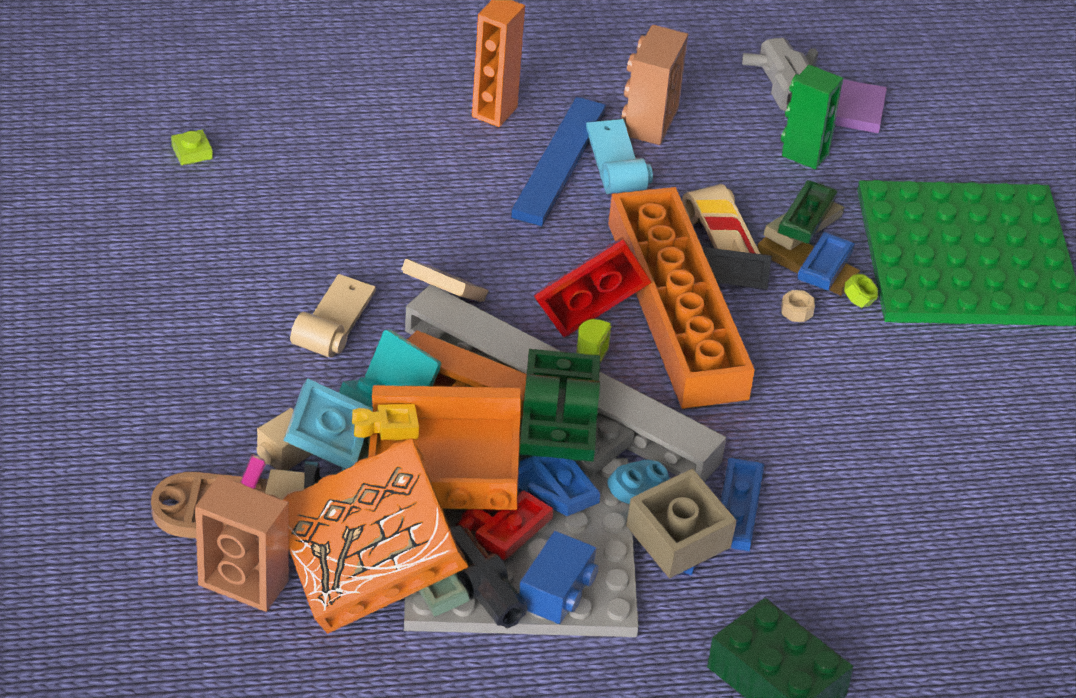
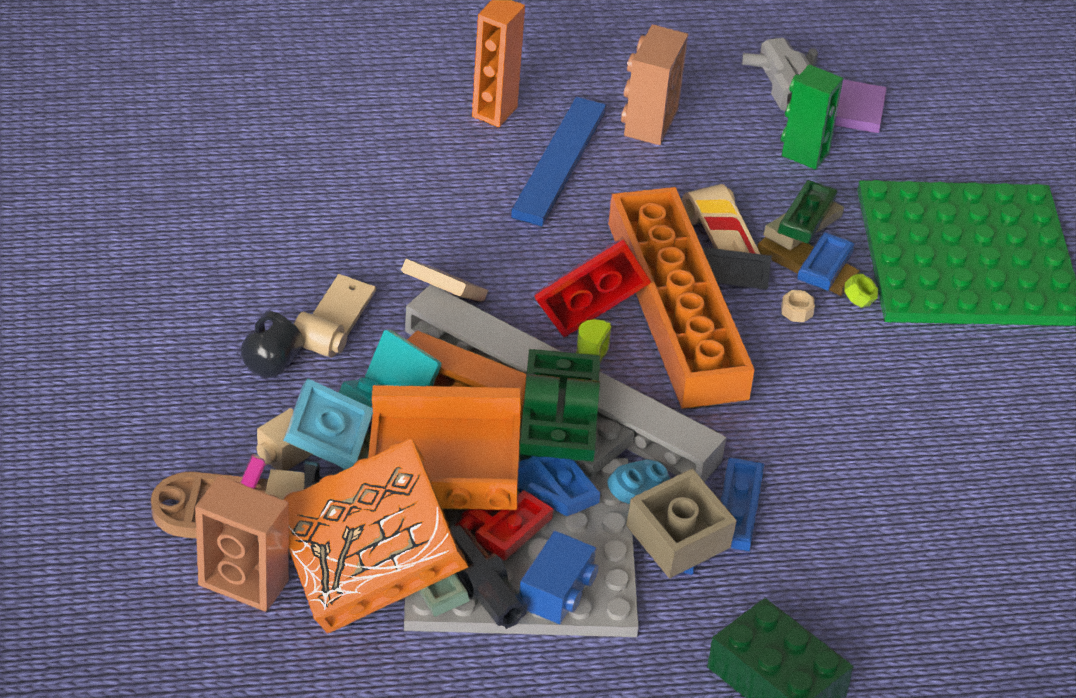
lime plate [171,129,212,165] -> none
yellow plate [352,404,419,440] -> none
medium azure door [586,119,653,194] -> none
none -> black helmet [241,311,304,378]

